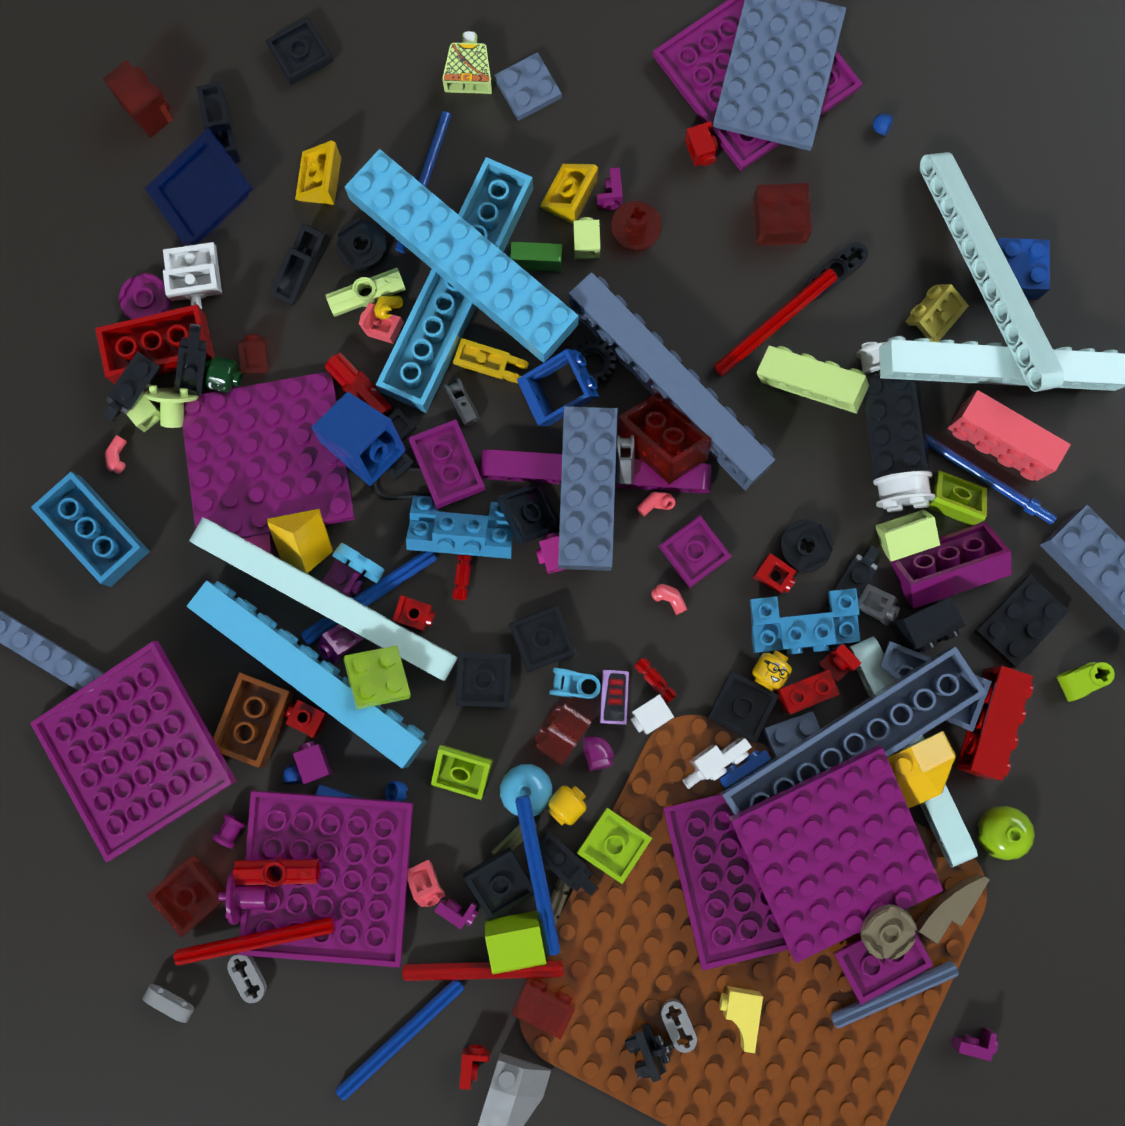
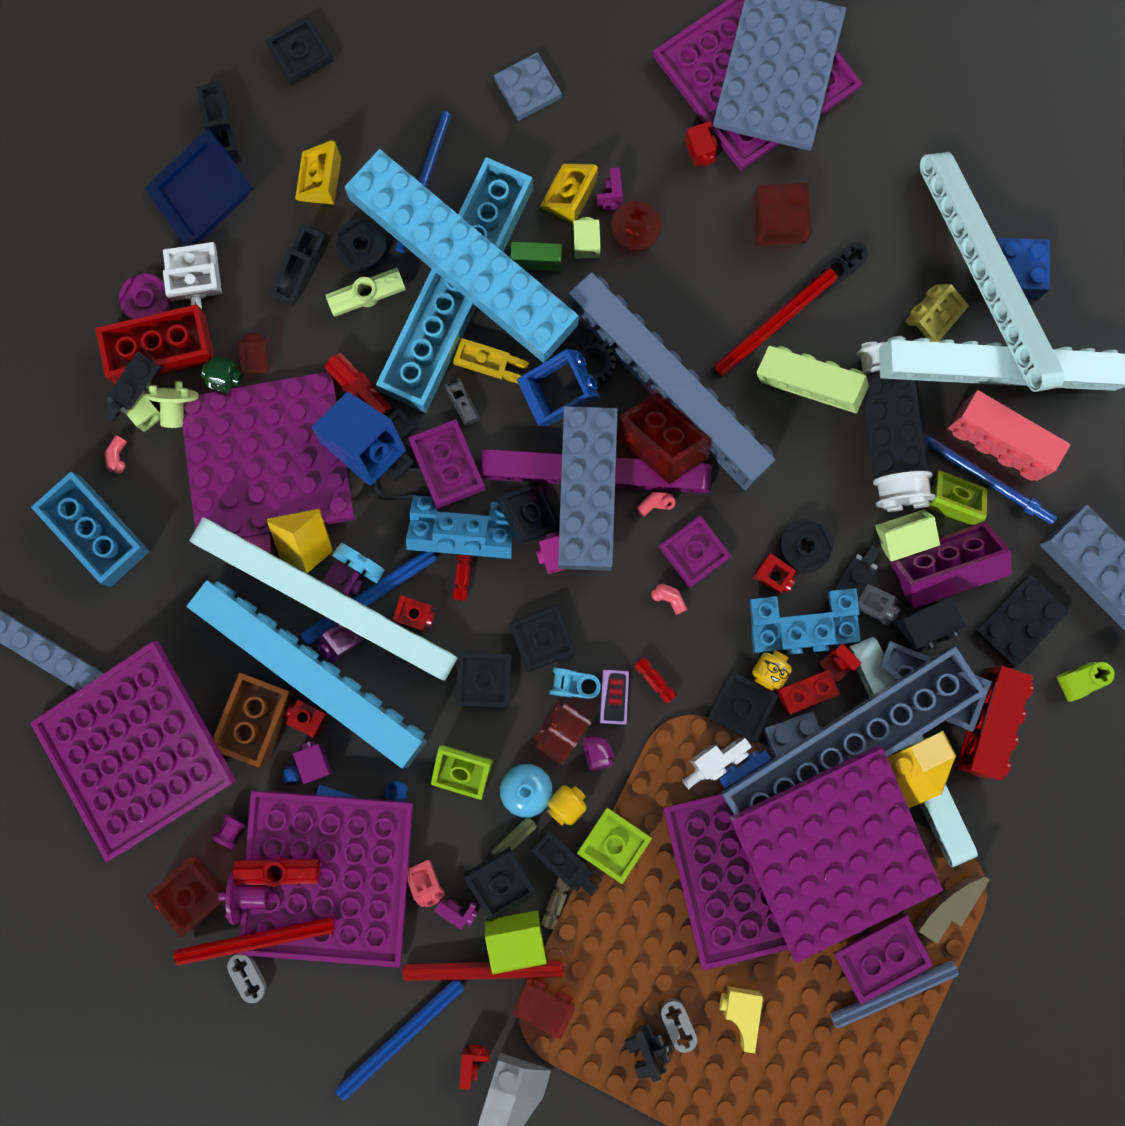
clear red brick [103,60,173,138] -> none
light grey beam [142,984,195,1023] -> none
black hinge [174,324,207,396] -> none
lime plate [344,645,411,710] -> none
coral bracket [359,303,404,344] -> none
yellow arm [374,296,403,320] -> none
torso [443,31,492,94] -> none
blue axle [515,795,560,956] -> none
flat silver bar [616,435,635,484] -> none
white brick [631,694,674,734] -> none
dark tan tile [861,904,917,960] -> none
blue hinge [873,113,894,136] -> none
magenta bracket [951,1027,998,1062] -> none
lime cylinder [977,806,1035,860] -> none

